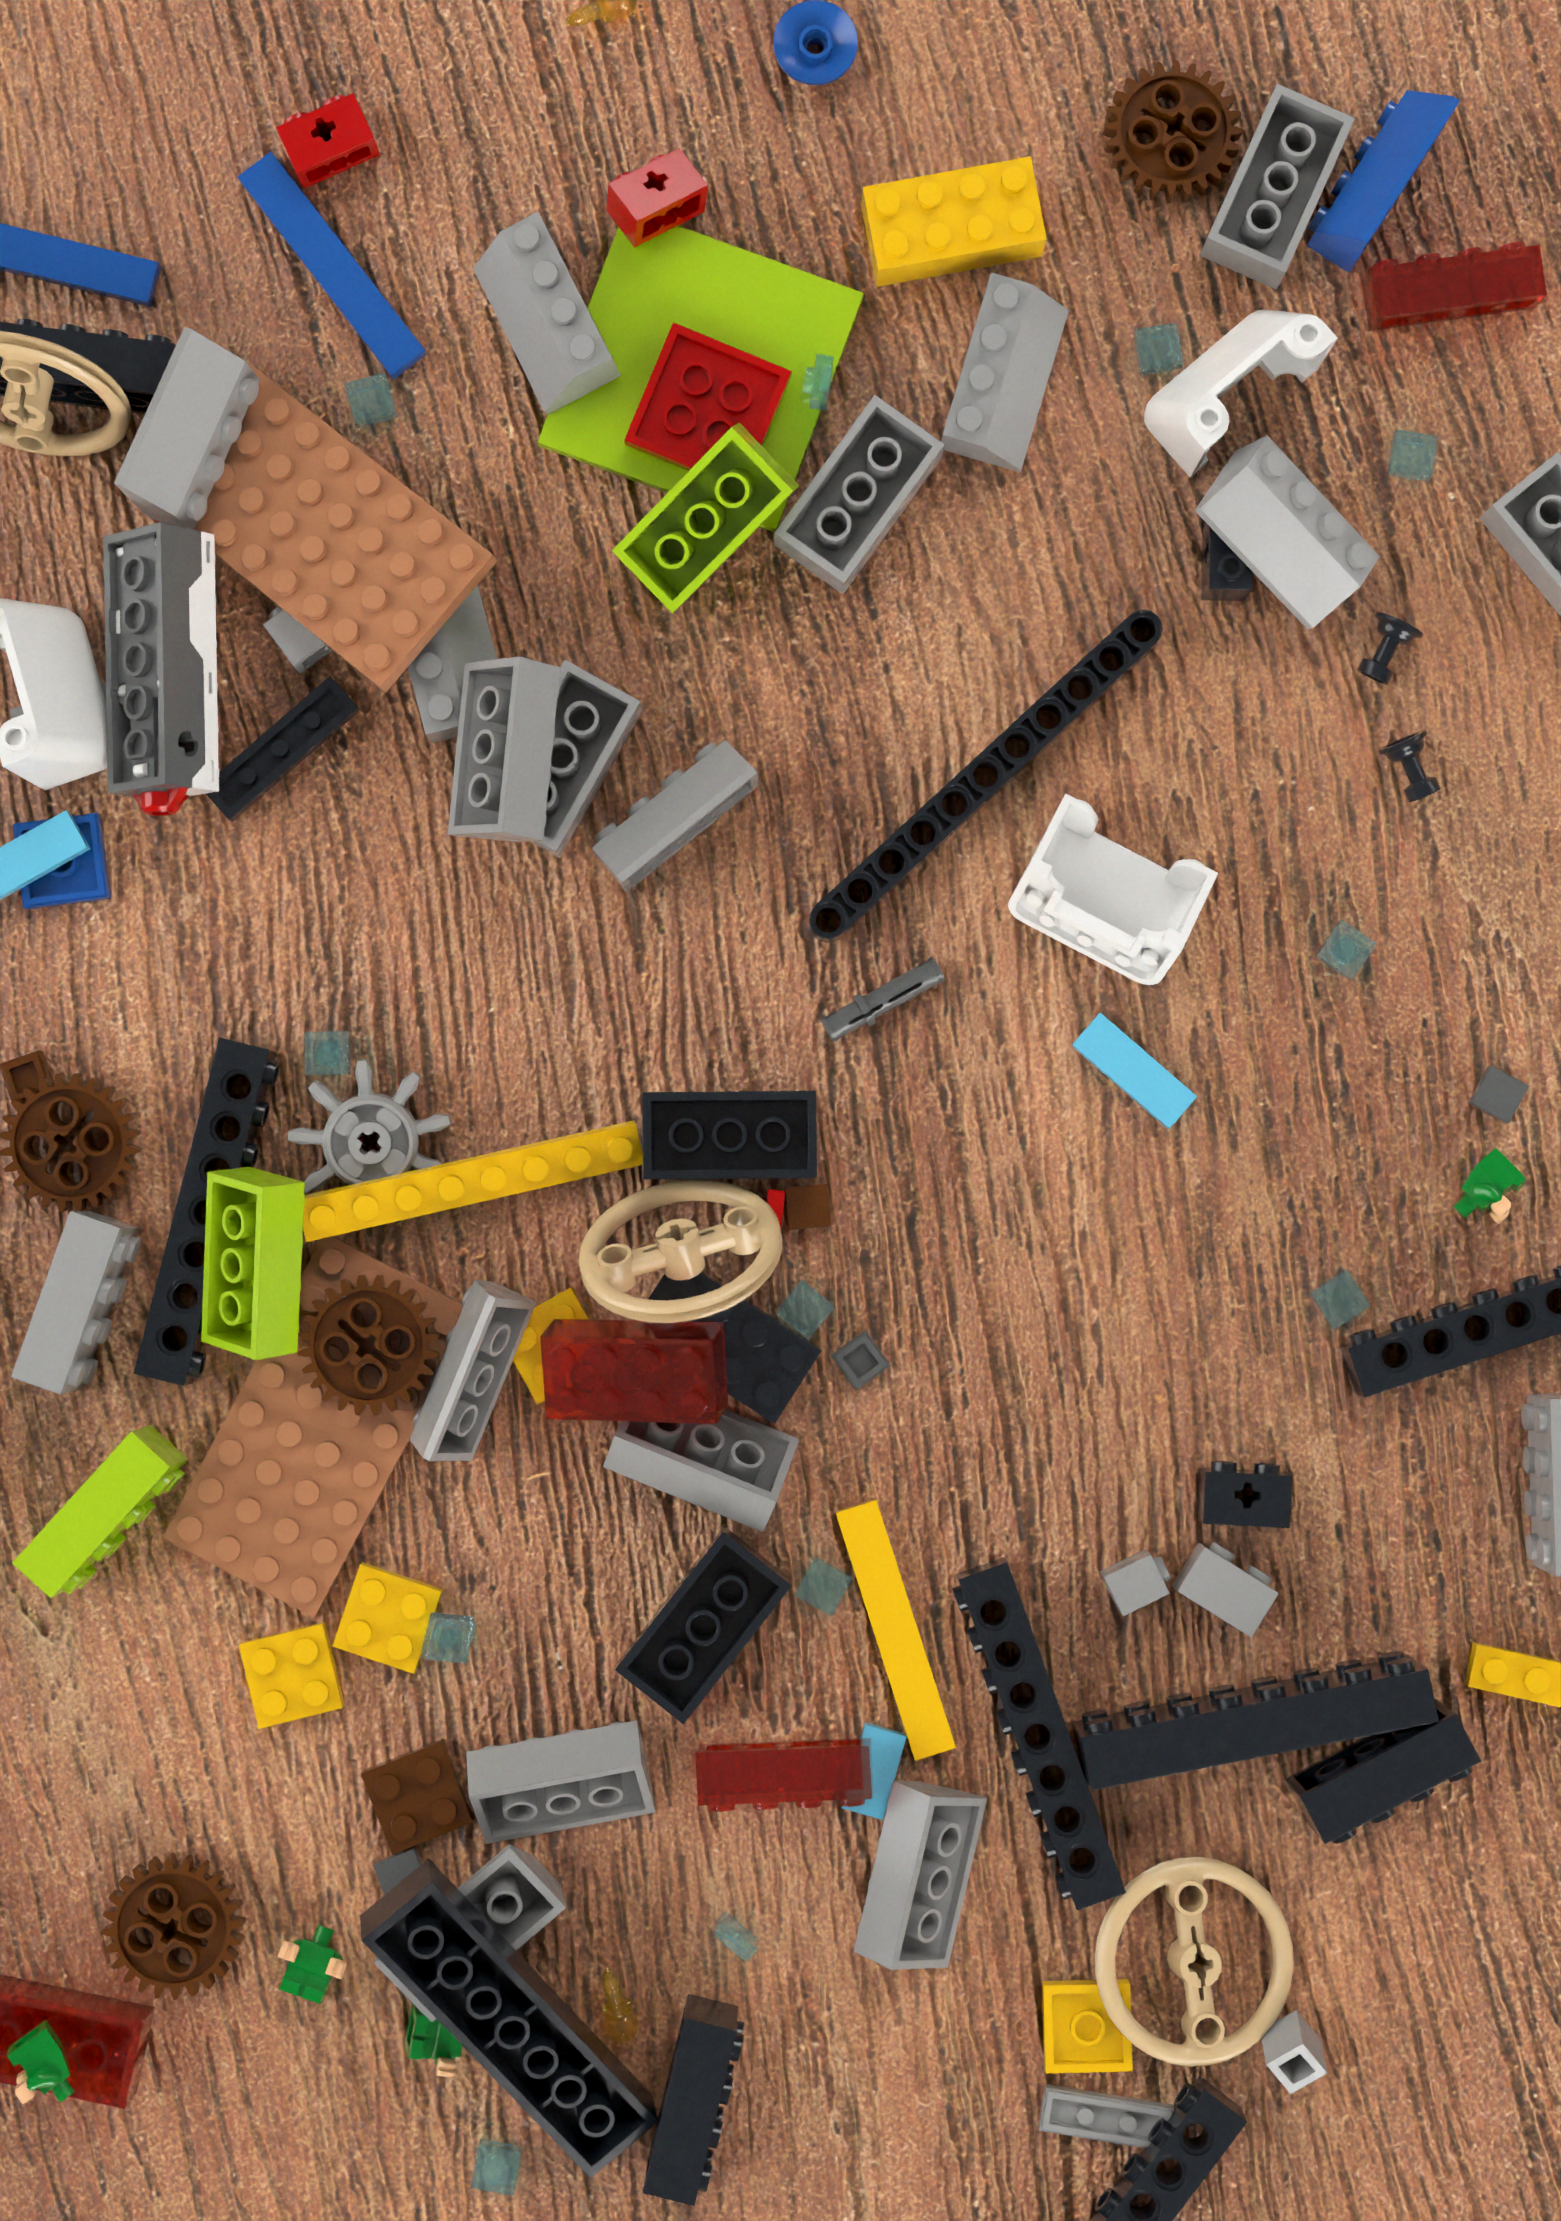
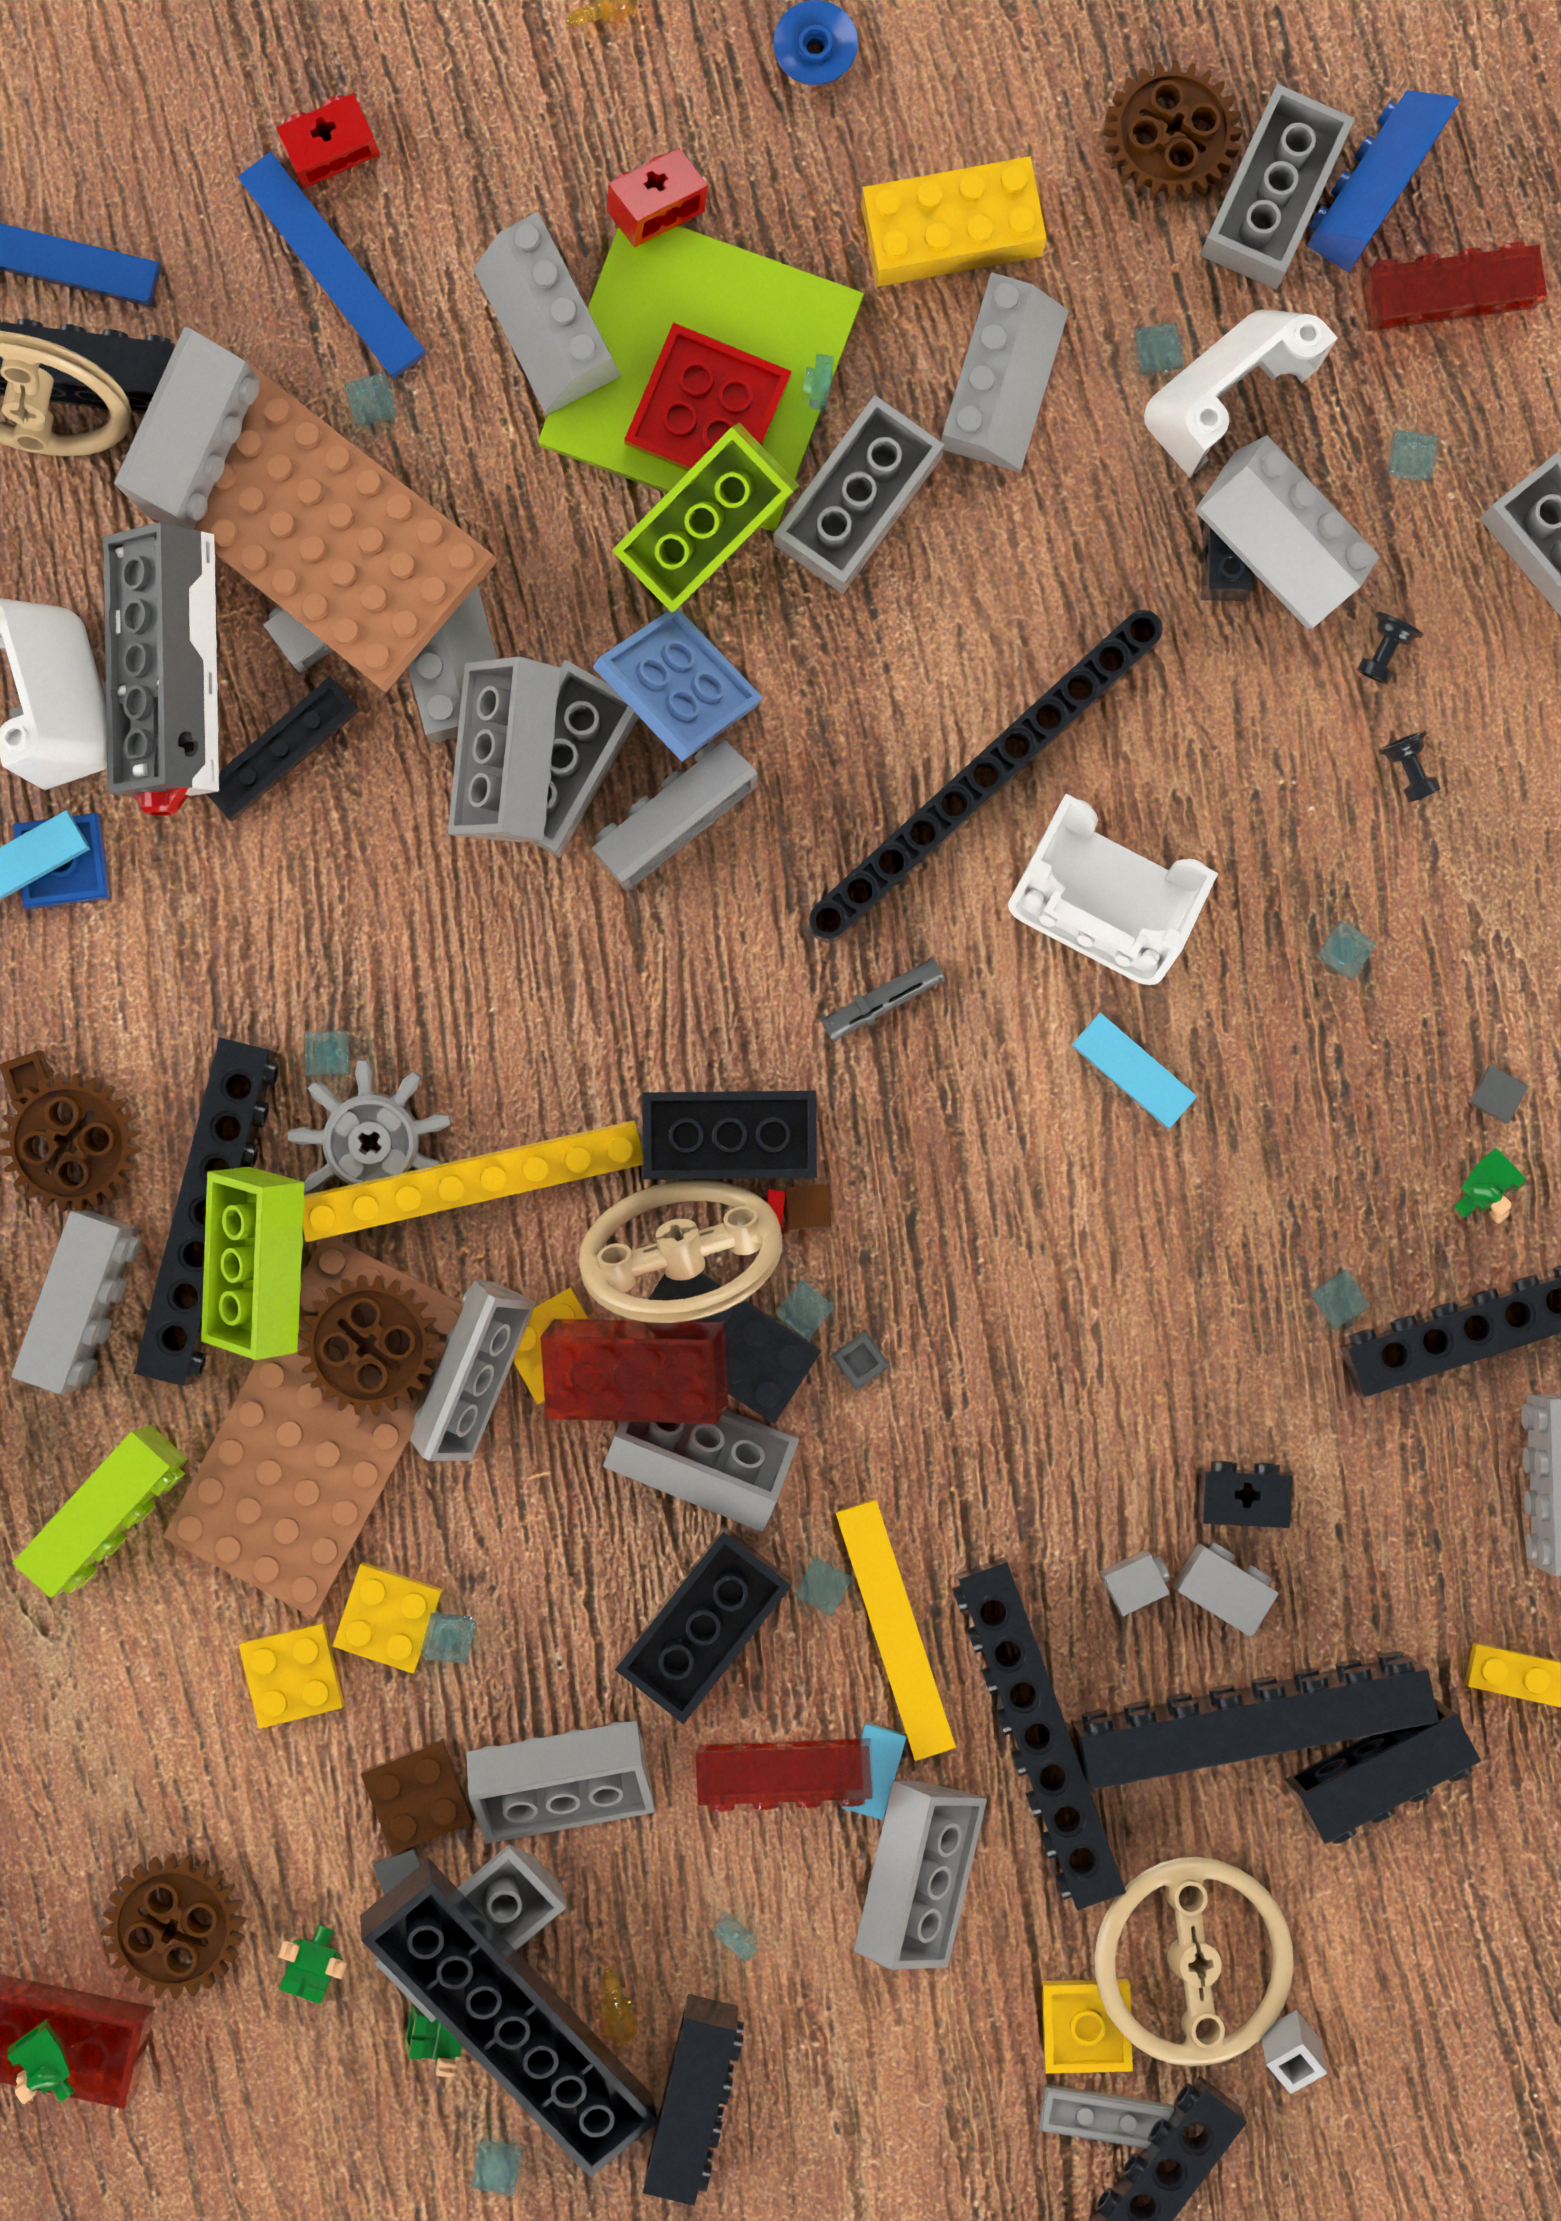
none -> medium blue plate [593,608,763,762]

